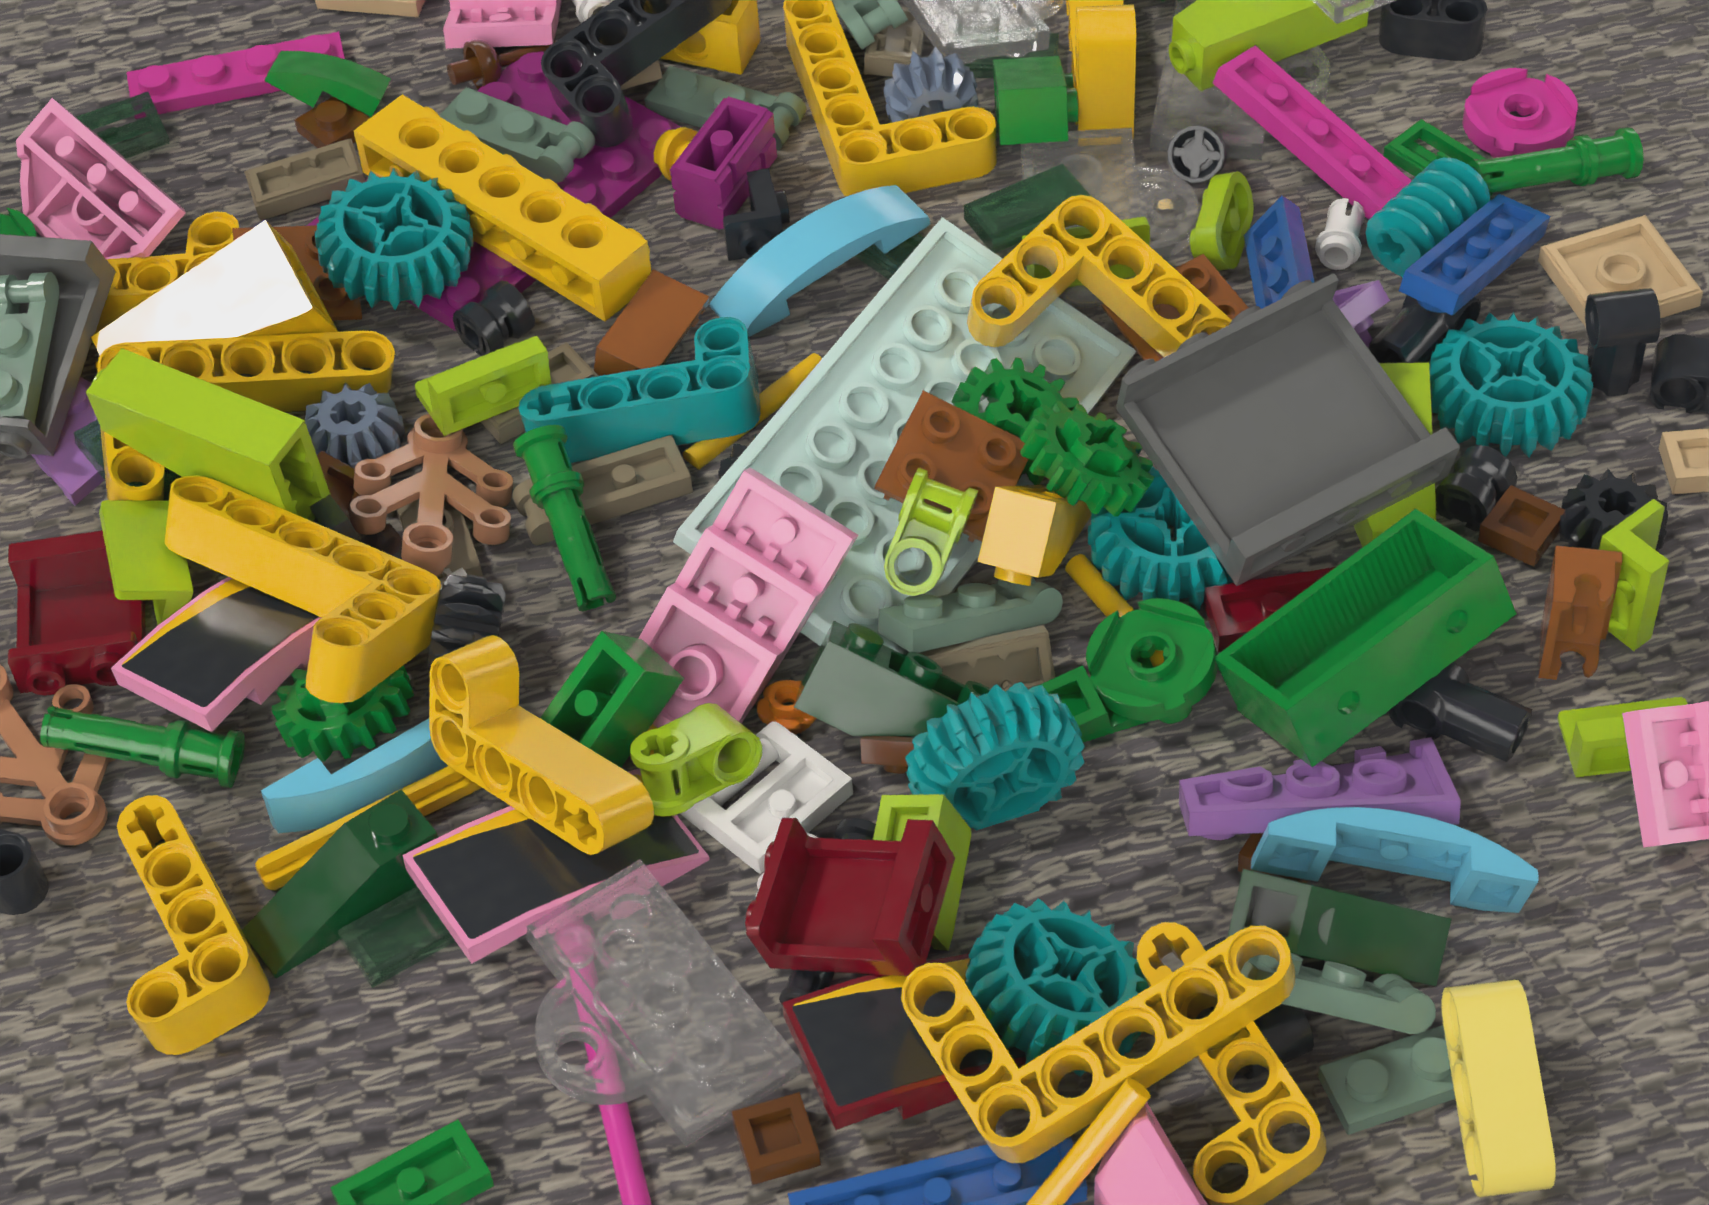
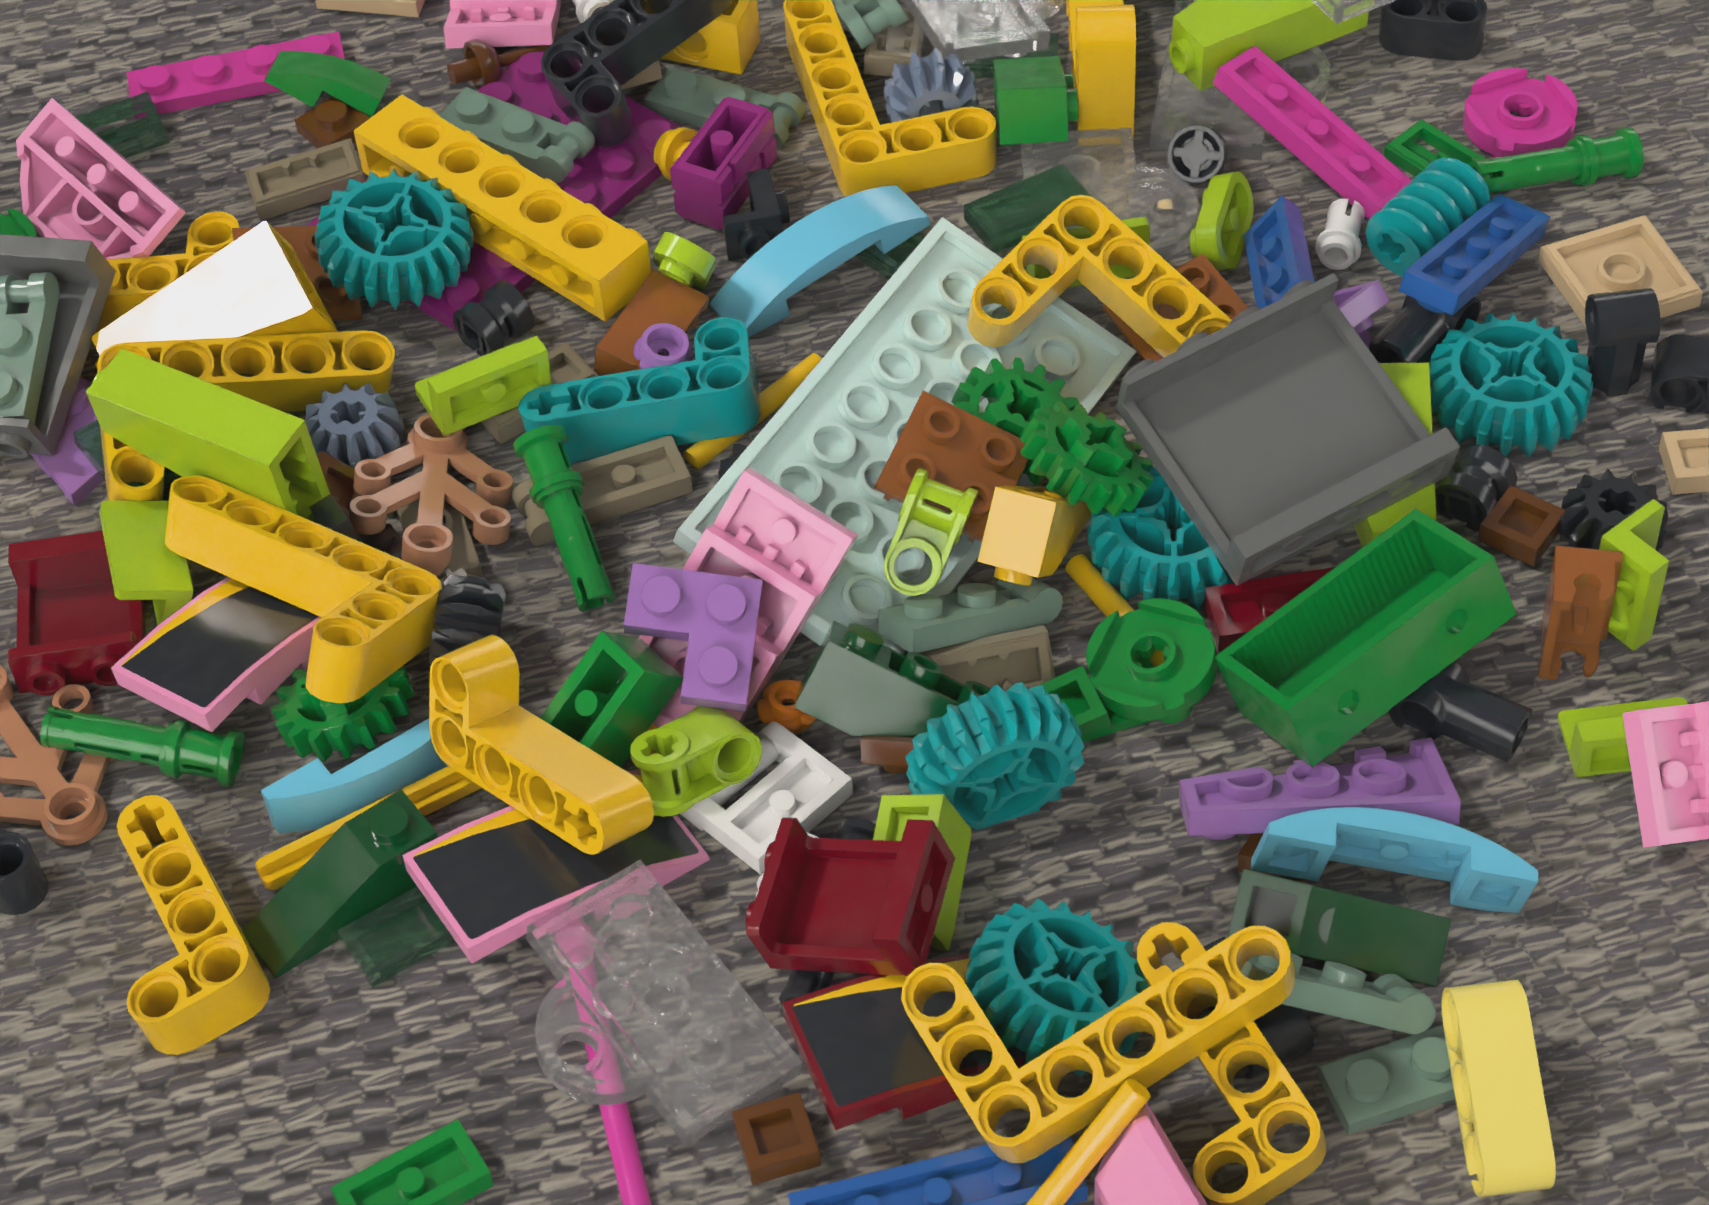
none -> medium lavender plate [624,563,763,712]
none -> medium lavender plate [634,323,693,369]
none -> lime plate [653,232,716,290]

